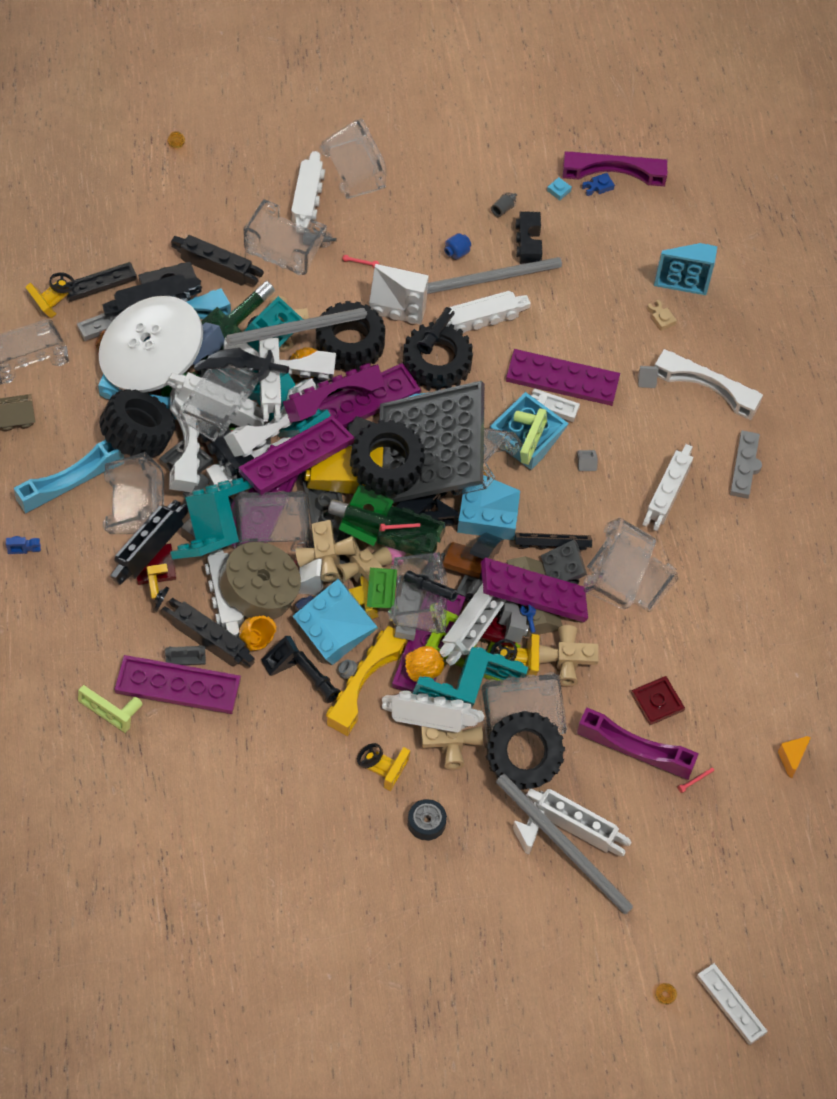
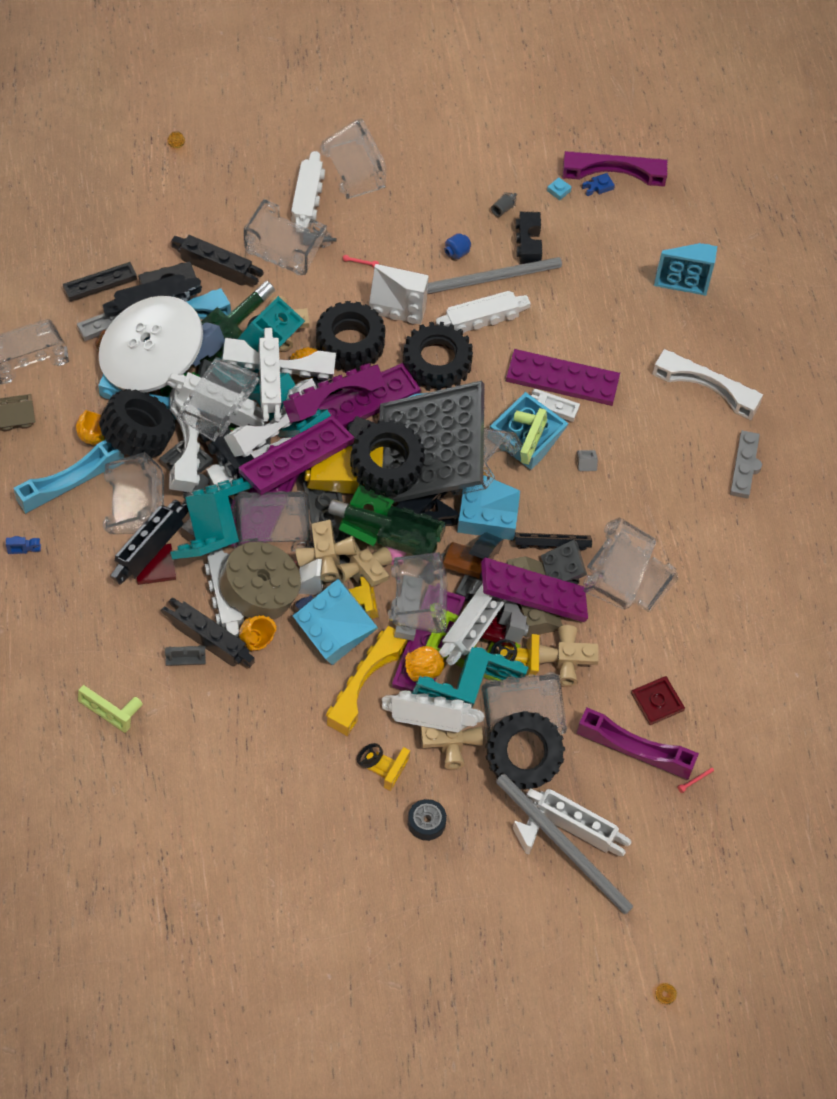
yellow piece [25,272,75,318] -> none
magenta plate [115,655,241,714] -> none
yellow piece [146,564,169,612] -> none
black sword [194,348,289,381] -> none
light grey axle [225,308,367,346] -> none
black slope [261,636,299,676] -> none
black pin [293,651,341,703] -> none
light grey plate [339,660,357,679] -> none
bright green plate [367,567,397,609] -> none
coral piece [380,523,420,532] -> none
black pin [404,570,458,602] -> none
black pin [417,307,455,354] -> none
blue hand [521,605,536,633] -> none
light grey slope [638,366,658,388] -> none
white hinge [643,444,693,531] -> none
tan plate [647,300,677,331] -> none
white plate [697,963,767,1045] -> none
light orange slope [778,736,811,778] -> none
none -> light orange hair [75,410,105,446]

